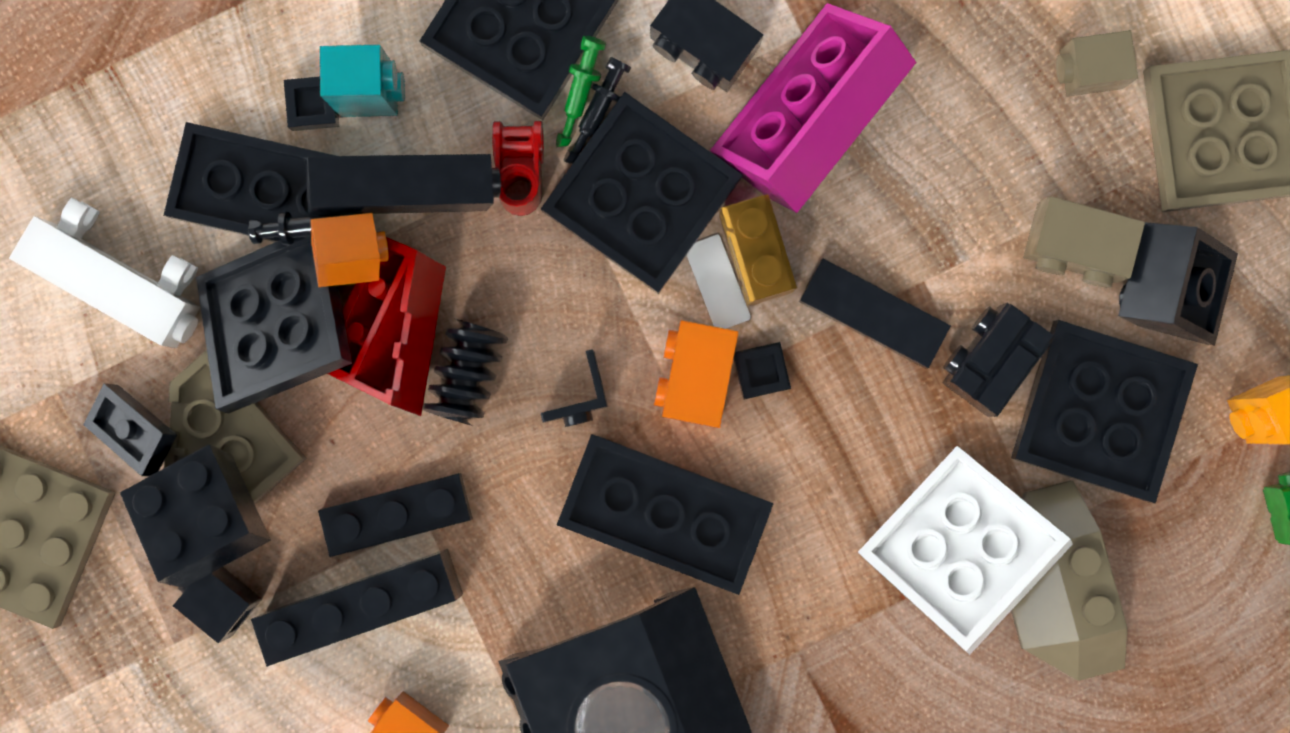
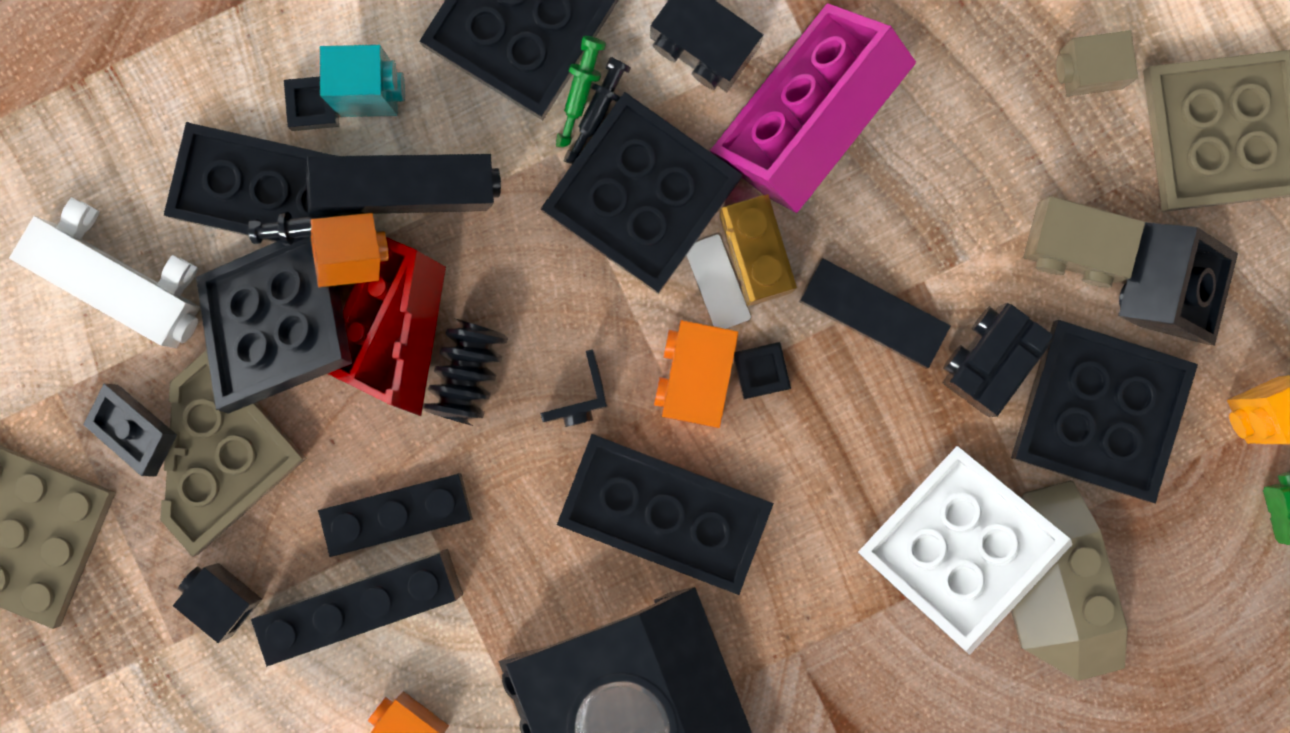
black brick [120,444,271,588] -> none
red piece [492,121,544,216] -> none

